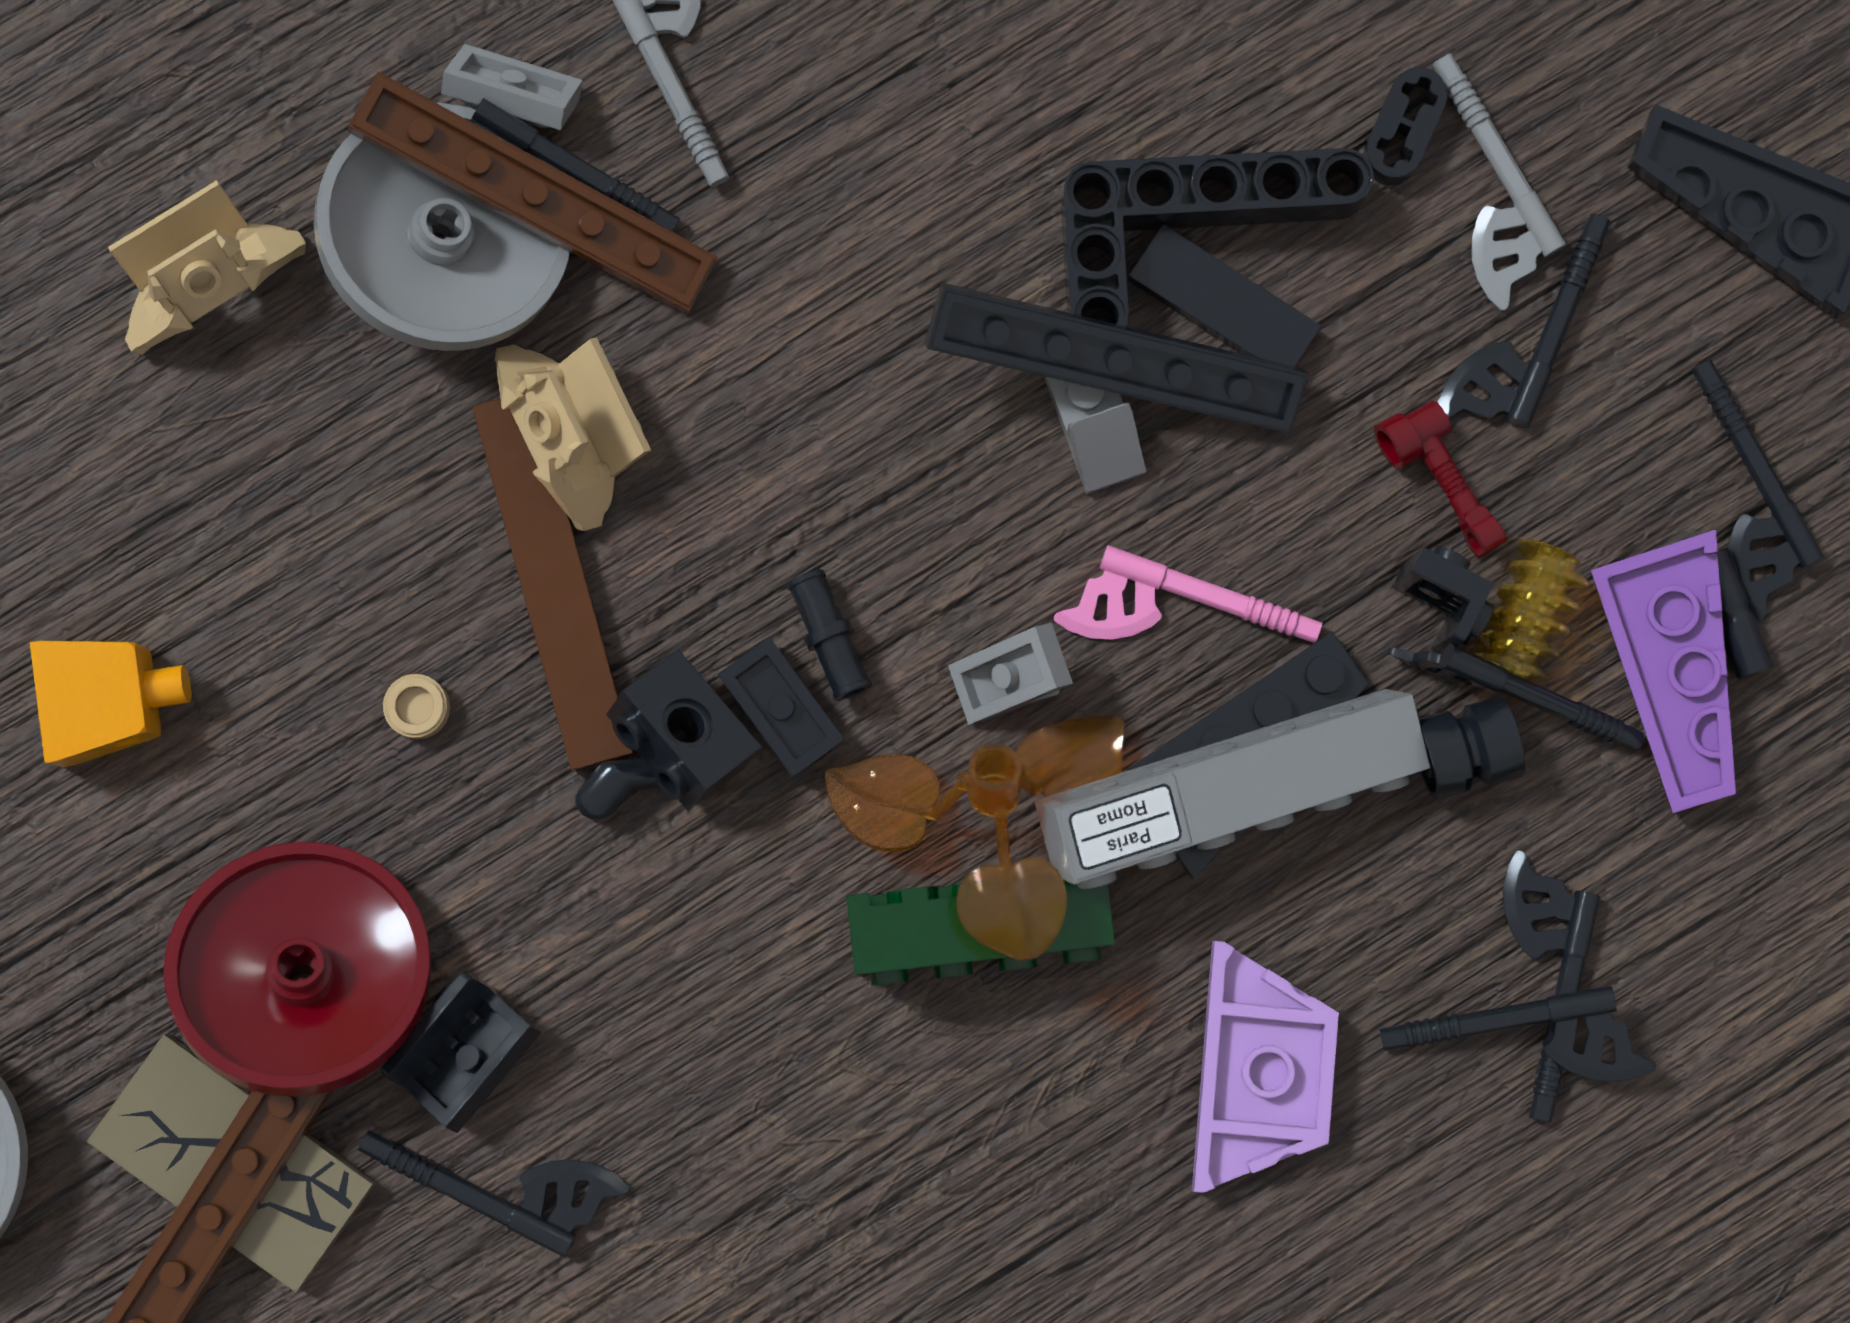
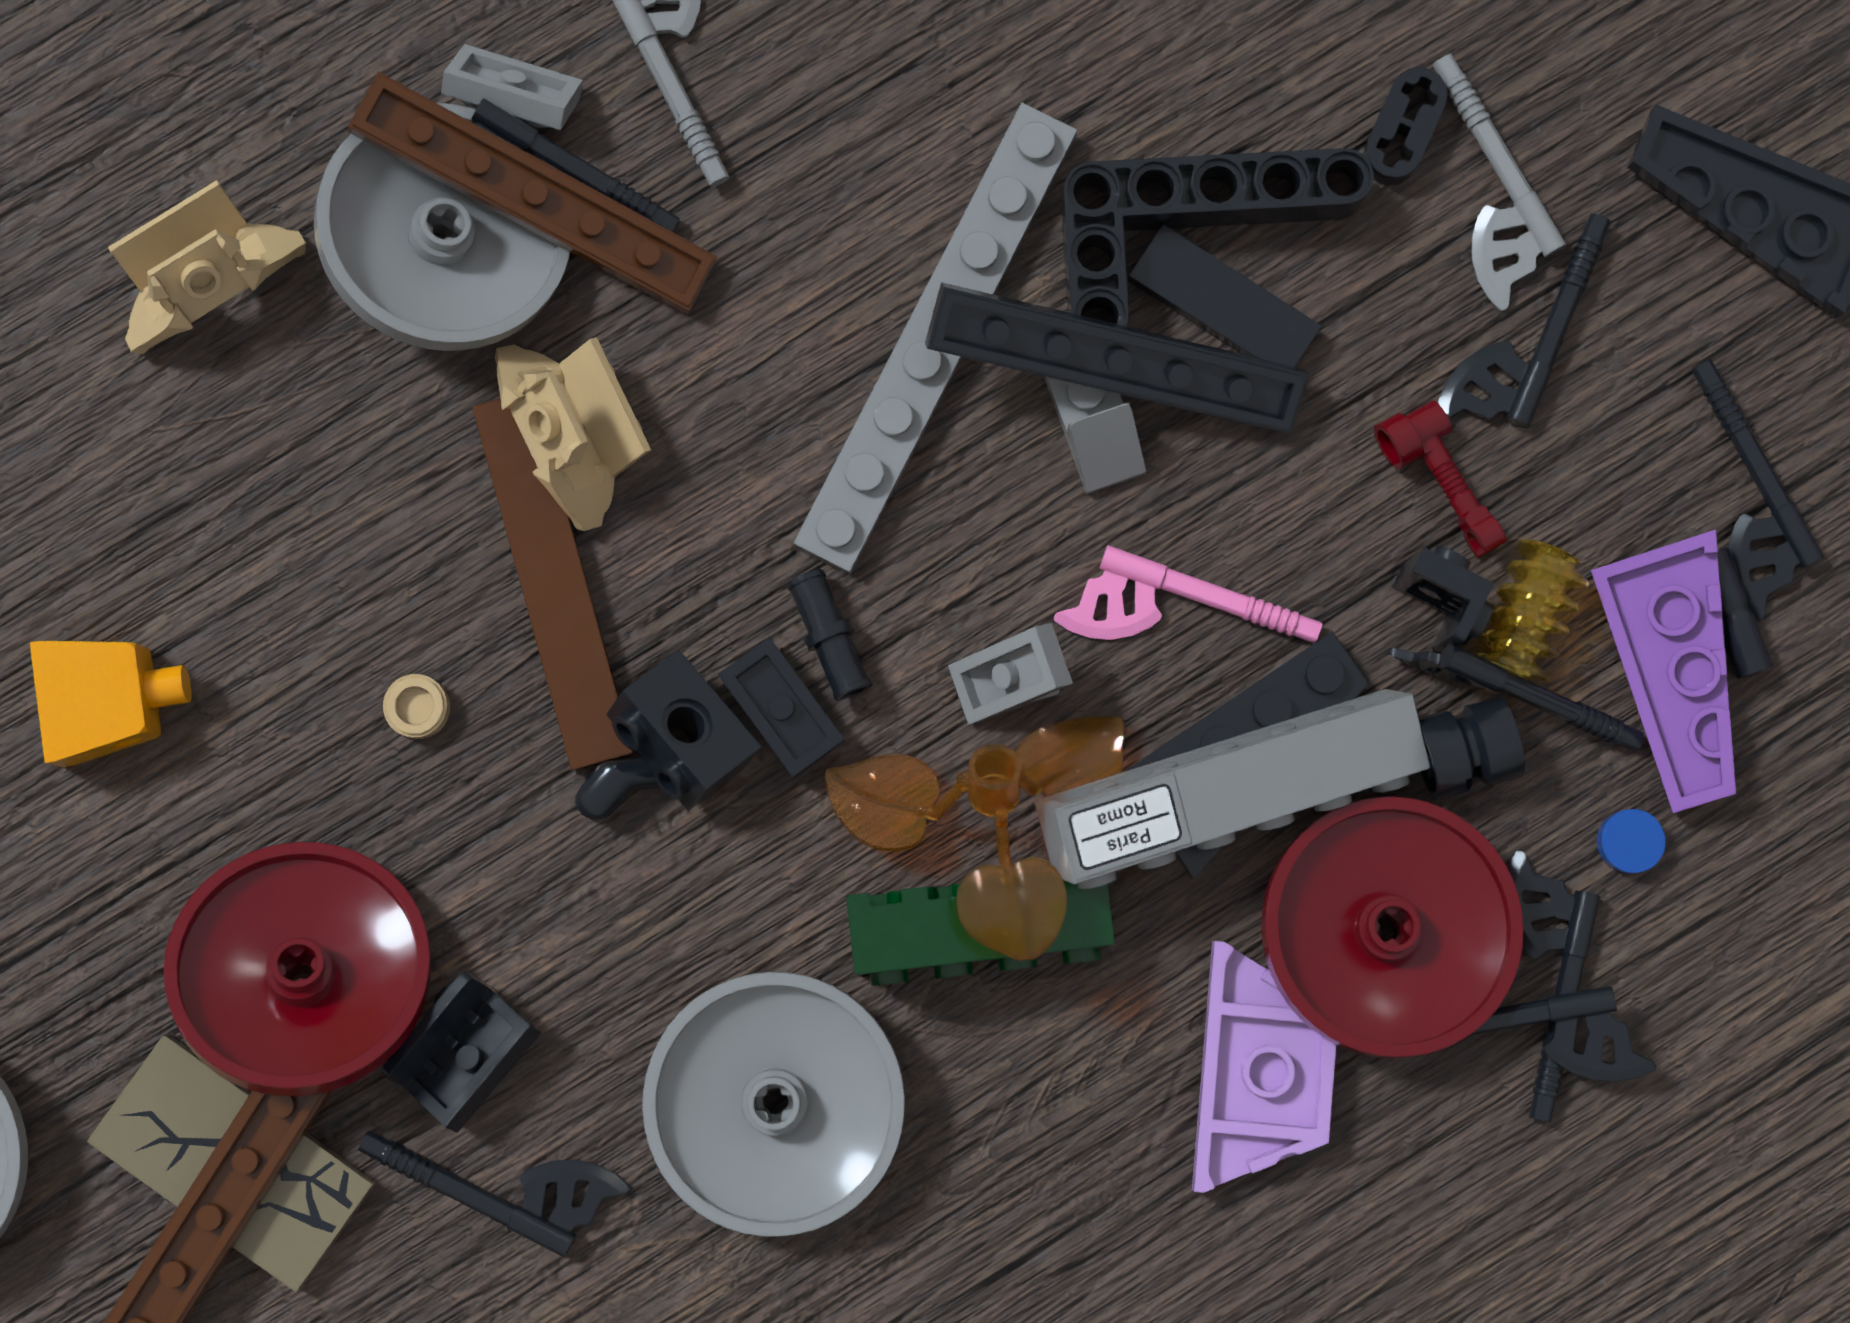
none -> light grey dish [642,972,905,1237]
none -> light grey plate [793,103,1077,575]
none -> dark red dish [1261,797,1523,1058]
none -> blue tile [1596,809,1666,874]

